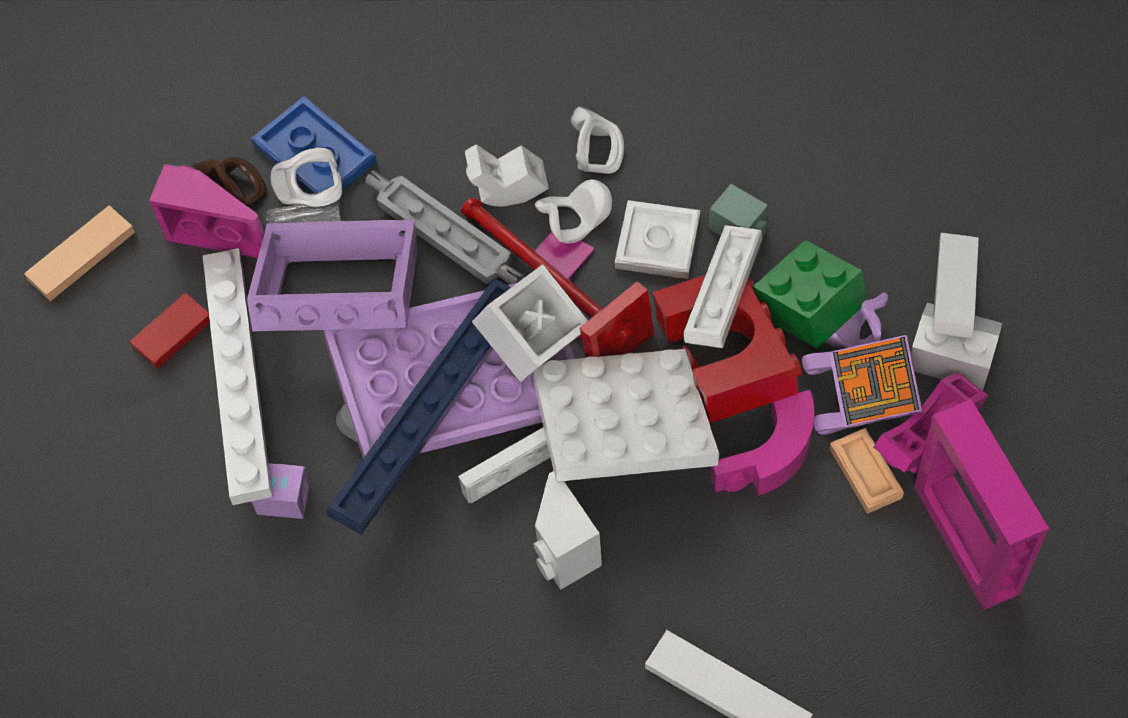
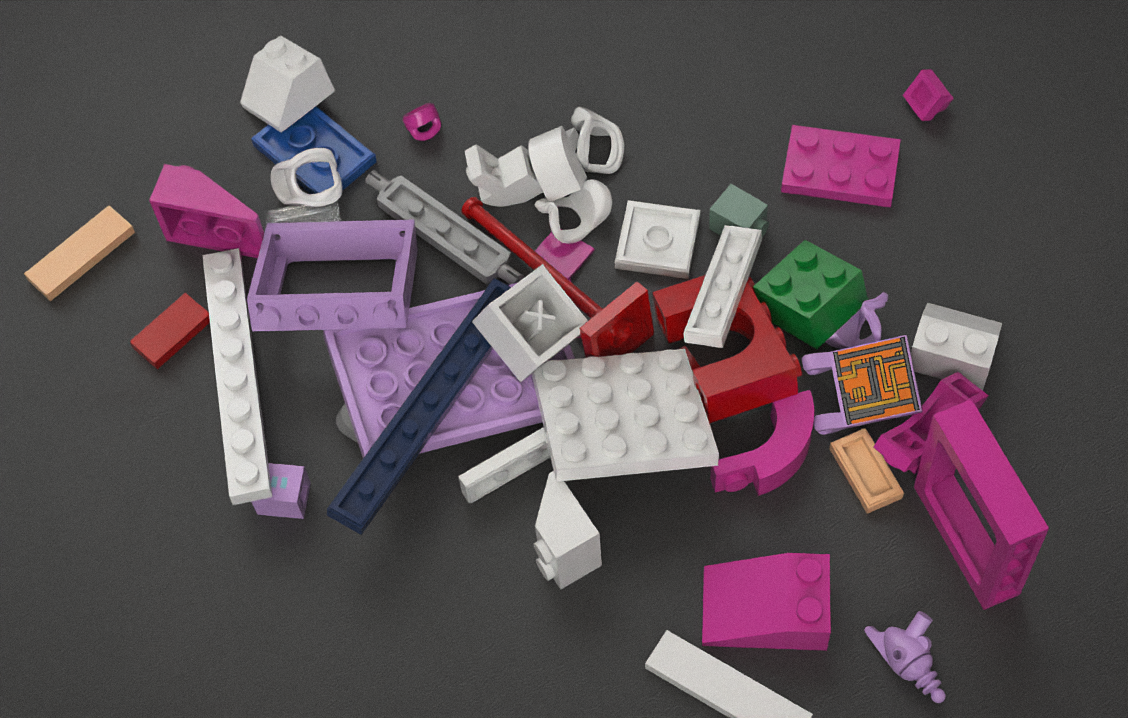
reddish brown piece [193,157,267,207] -> none
white tile [932,233,978,338] -> none
none -> white slope [240,35,335,133]
none -> dark pink tile [402,103,441,141]
none -> white brick [528,126,587,202]
none -> dark pink slope [702,553,831,651]
none -> dark pink plate [781,125,901,208]
none -> lavender piece [865,611,946,703]
none -> dark pink tile [903,69,954,121]

